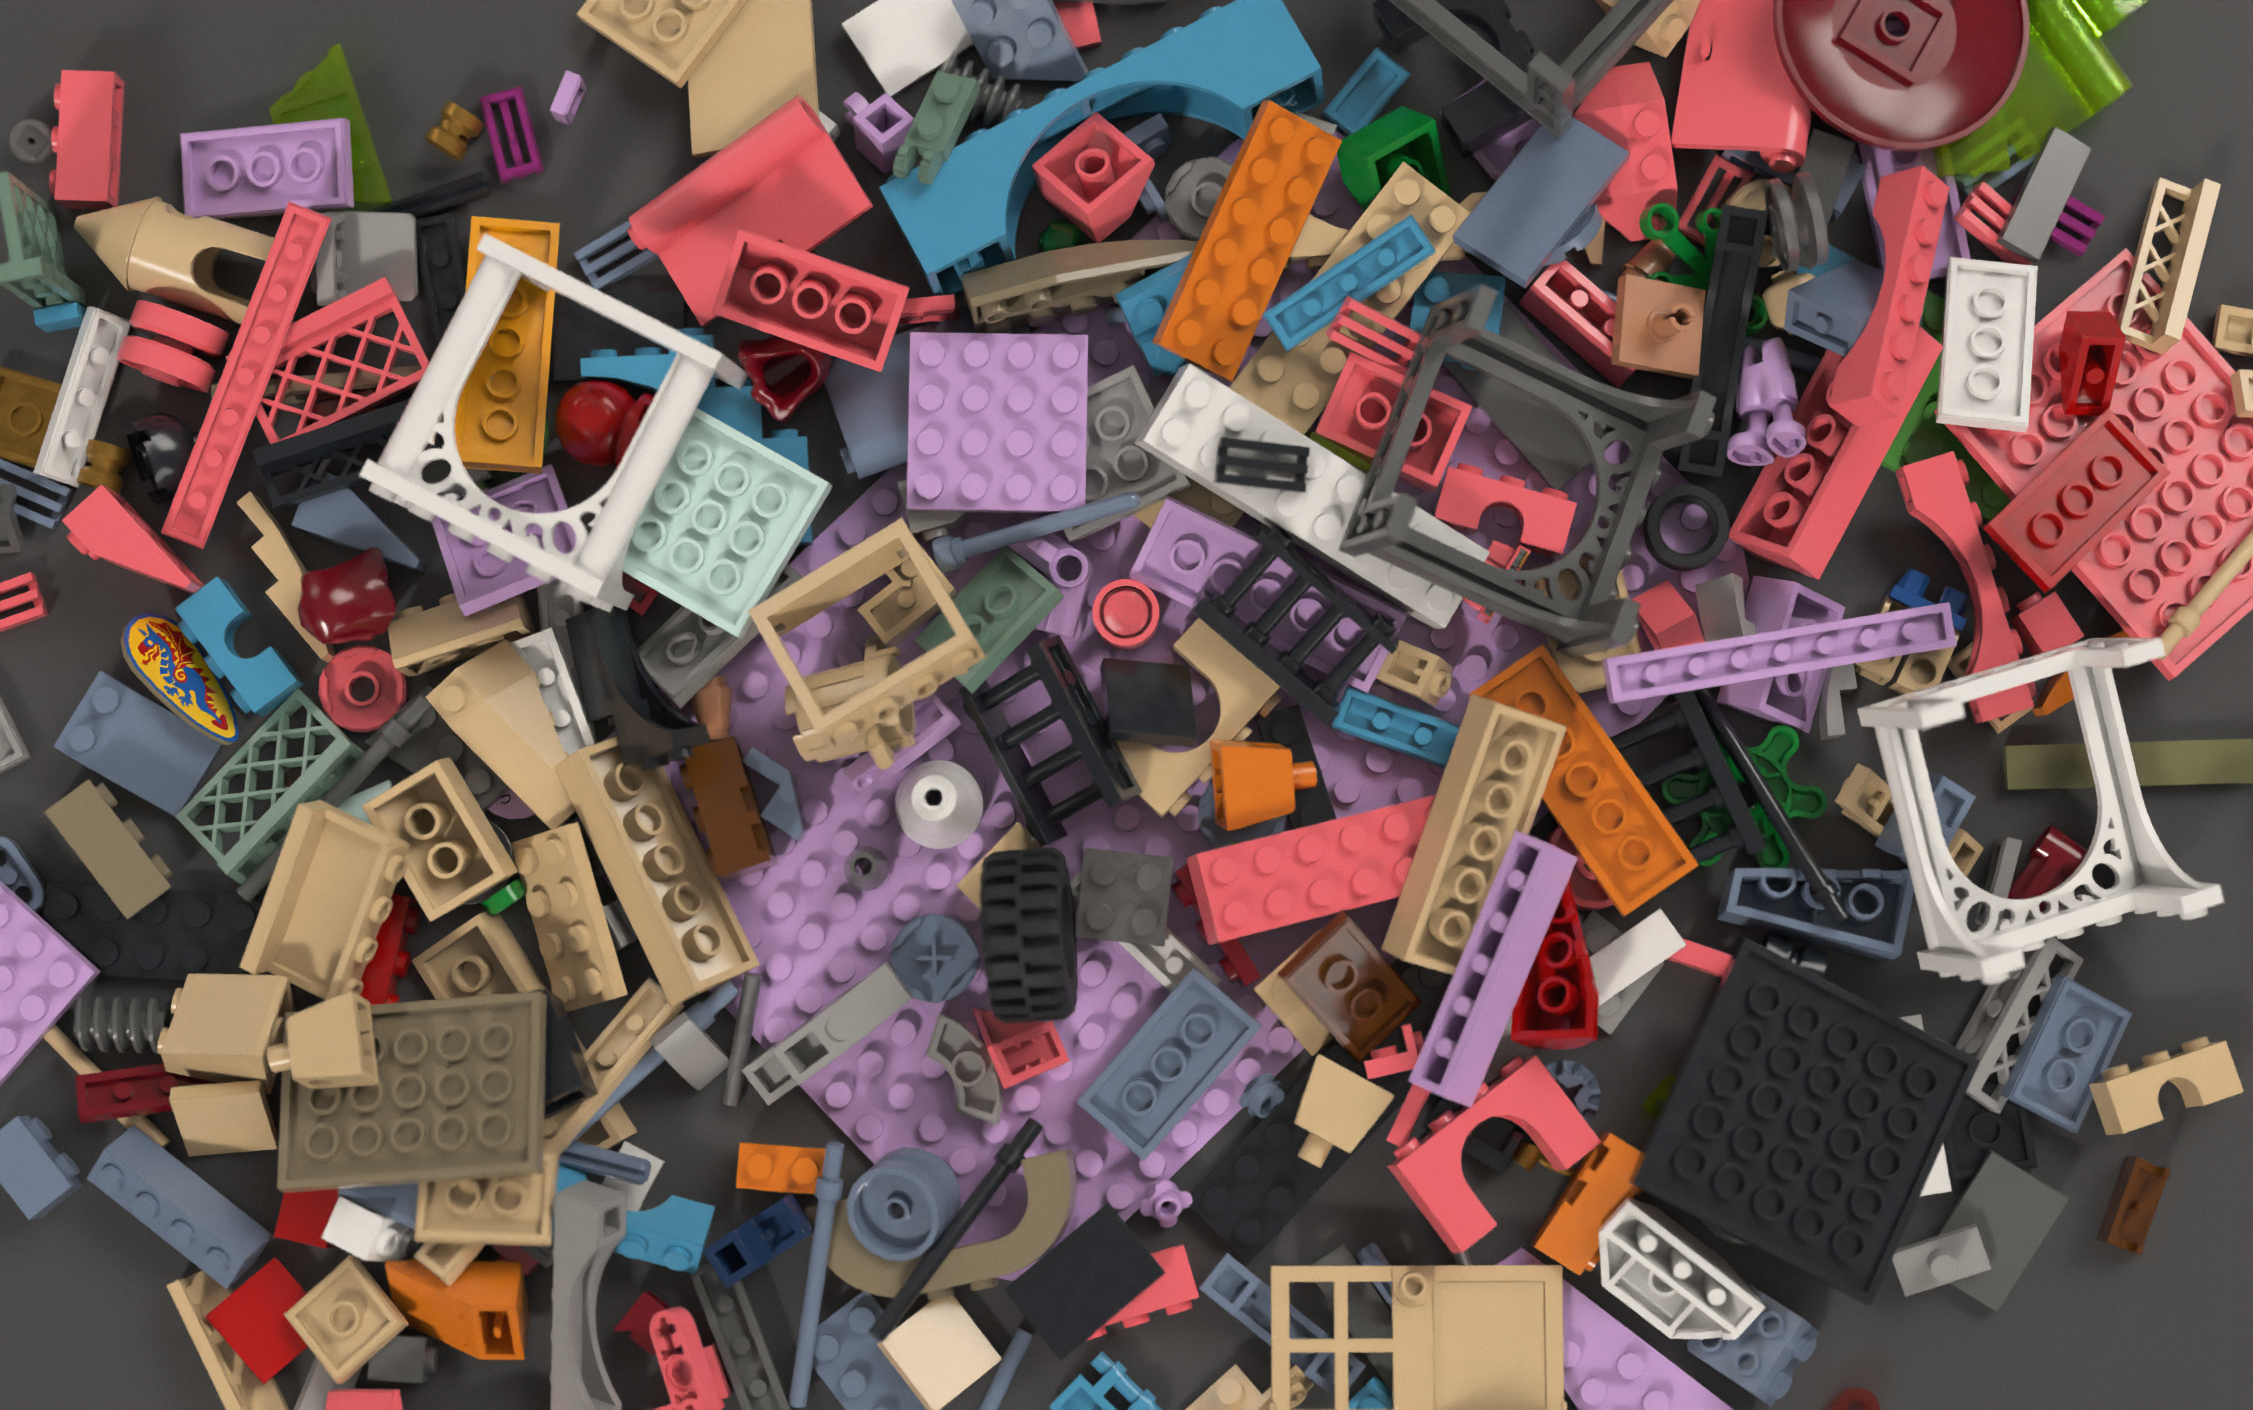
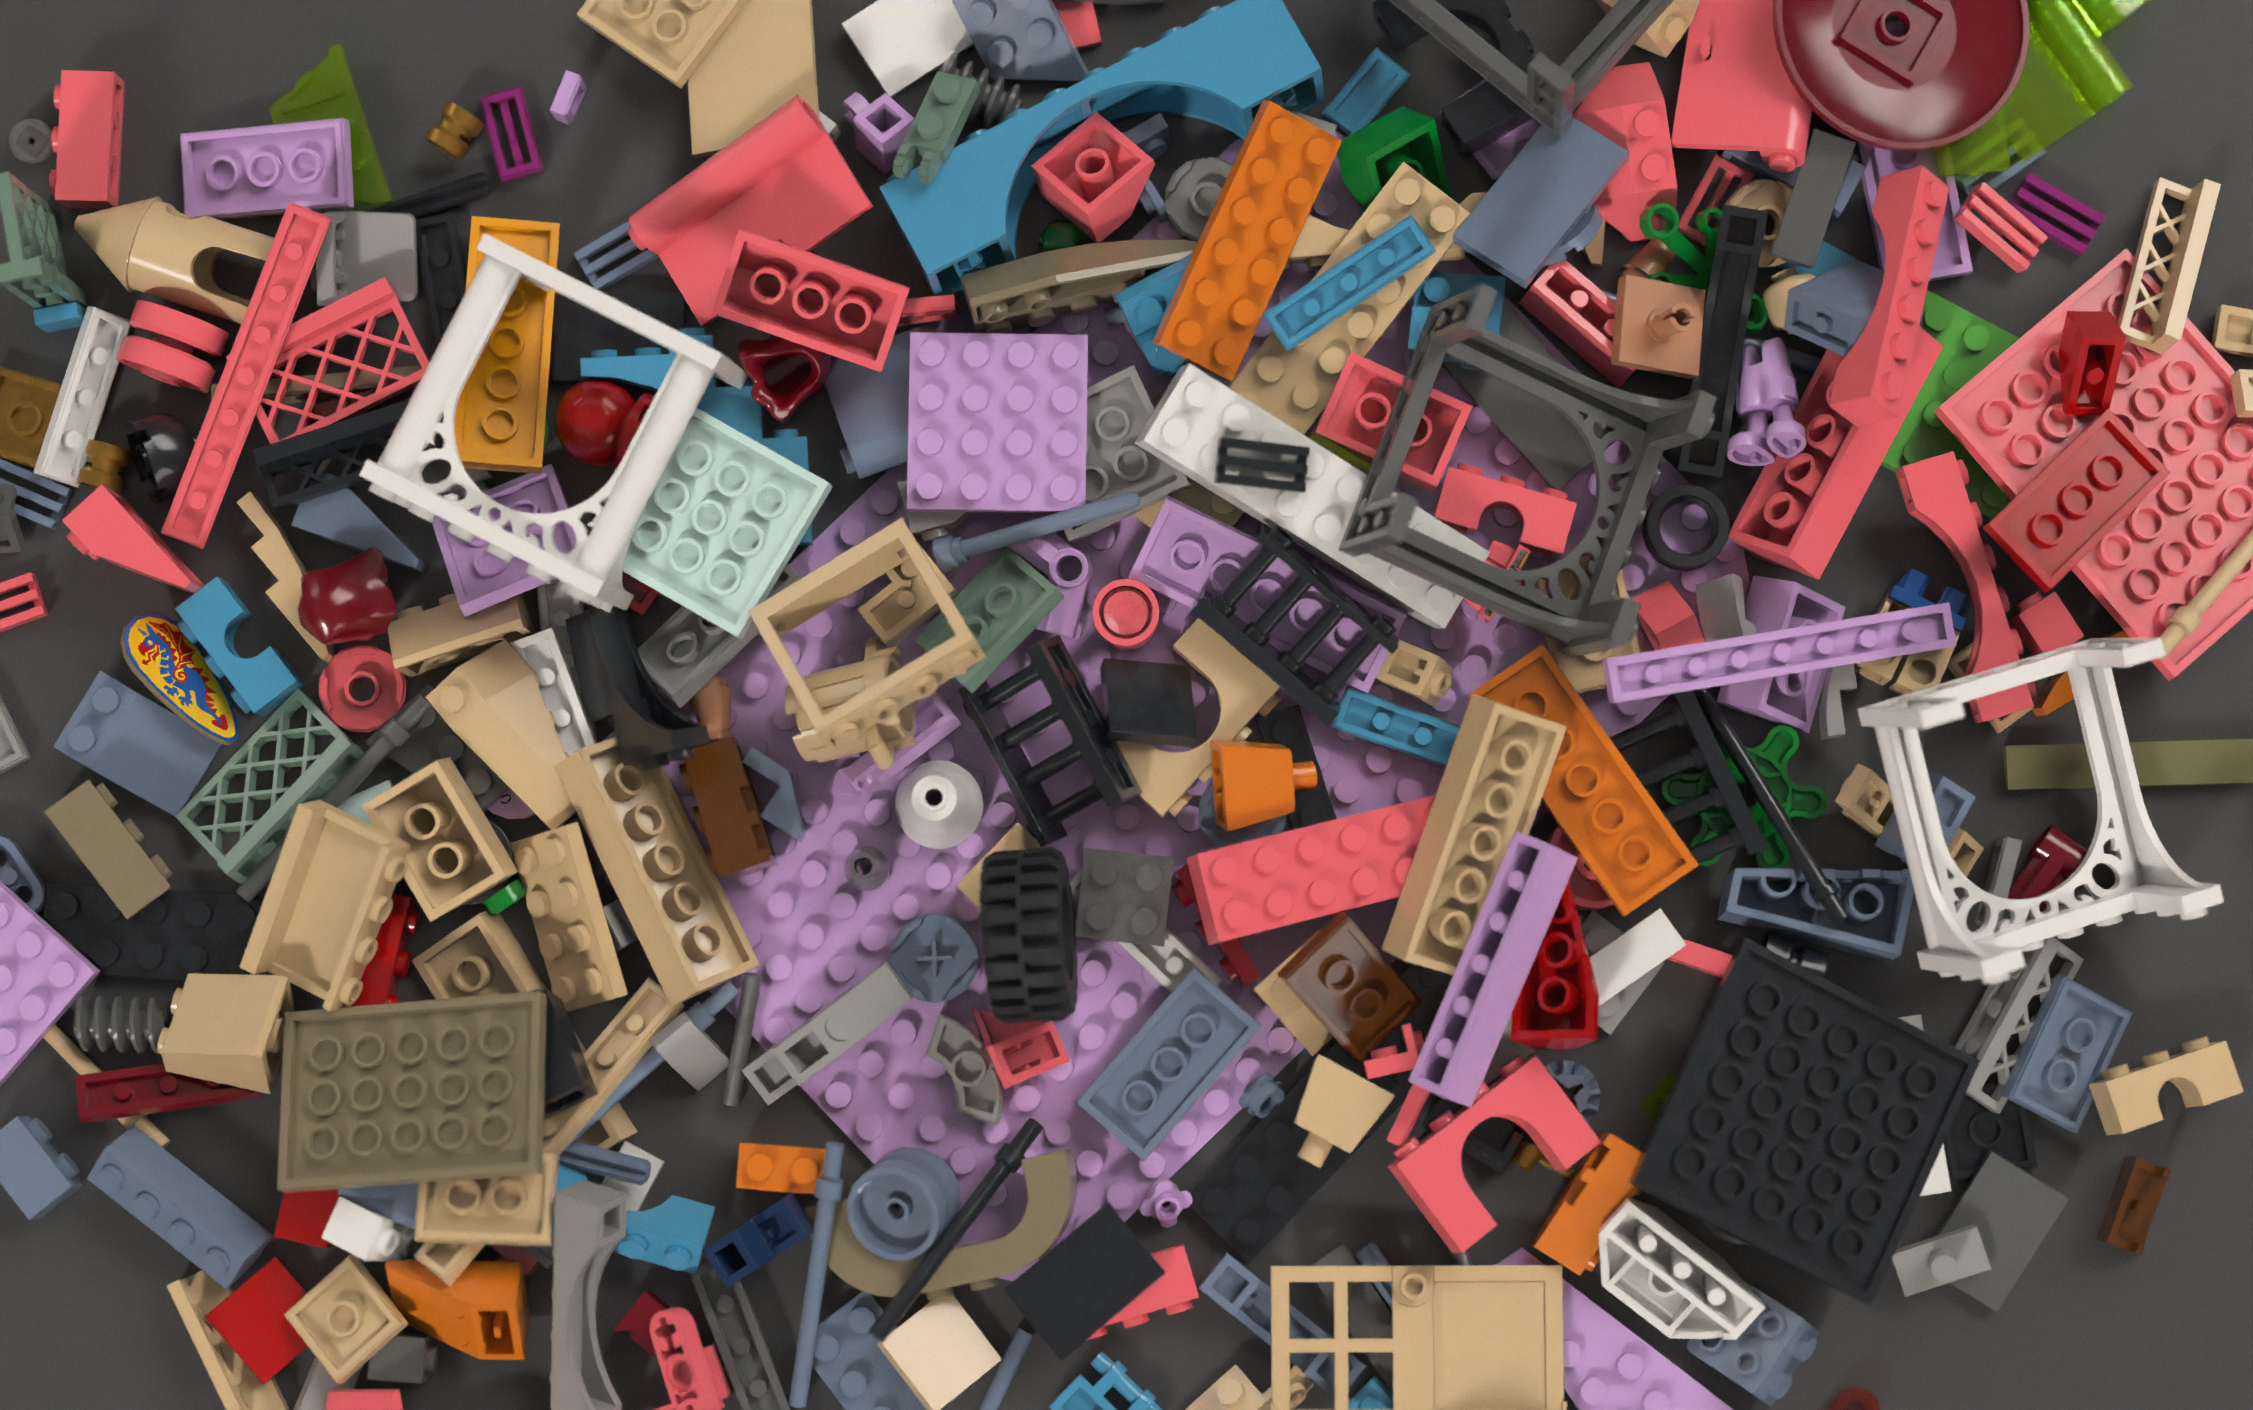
tan tile [169,1080,279,1156] -> none
tan torso [267,991,379,1089] -> none
coral tile [1326,295,1421,375] -> none
flat silver wheel [1765,171,1829,272] -> none
white tile [1936,257,2038,433] -> none
tile [1996,126,2092,263] -> none

